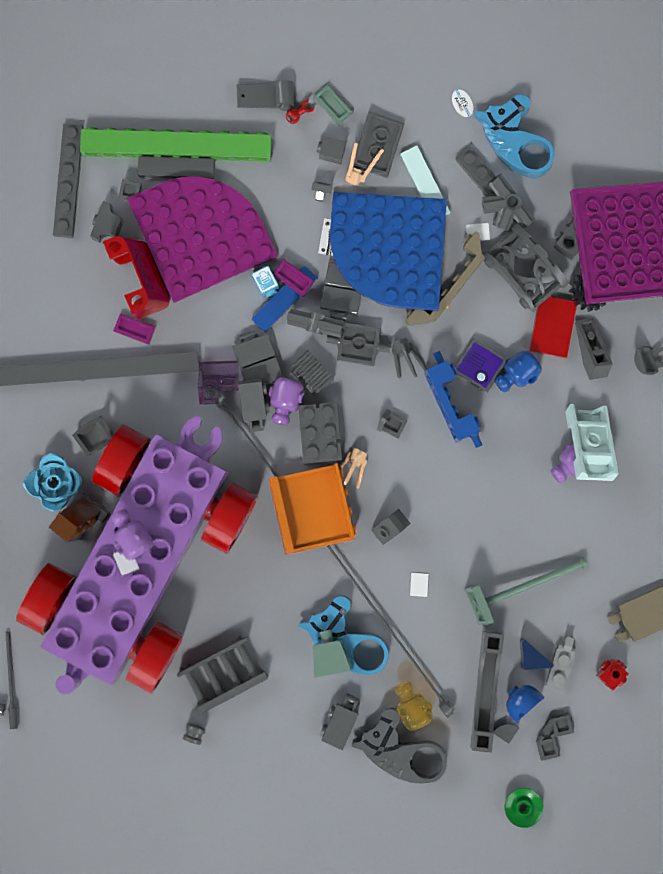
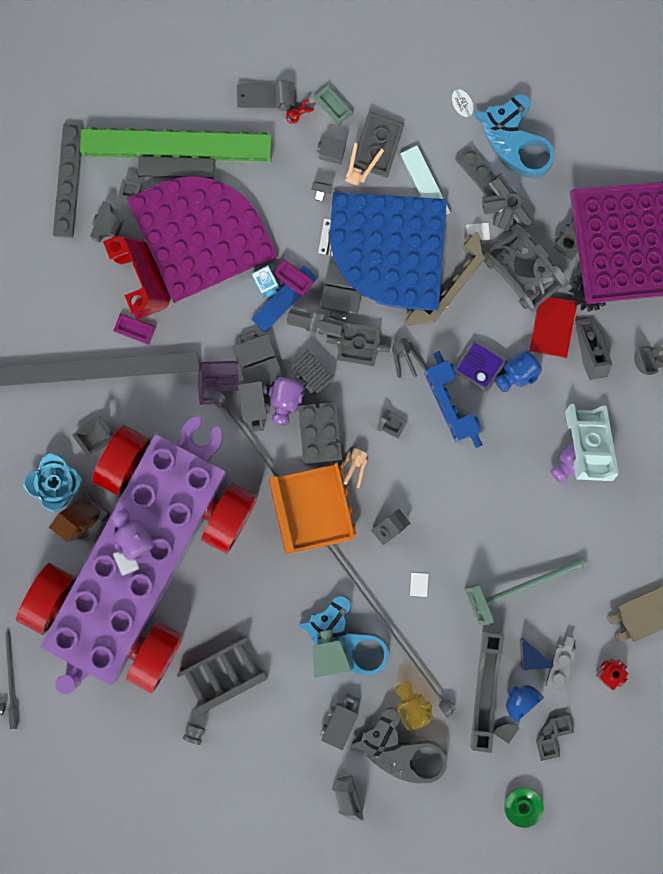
none -> dark grey slope [332,775,364,821]

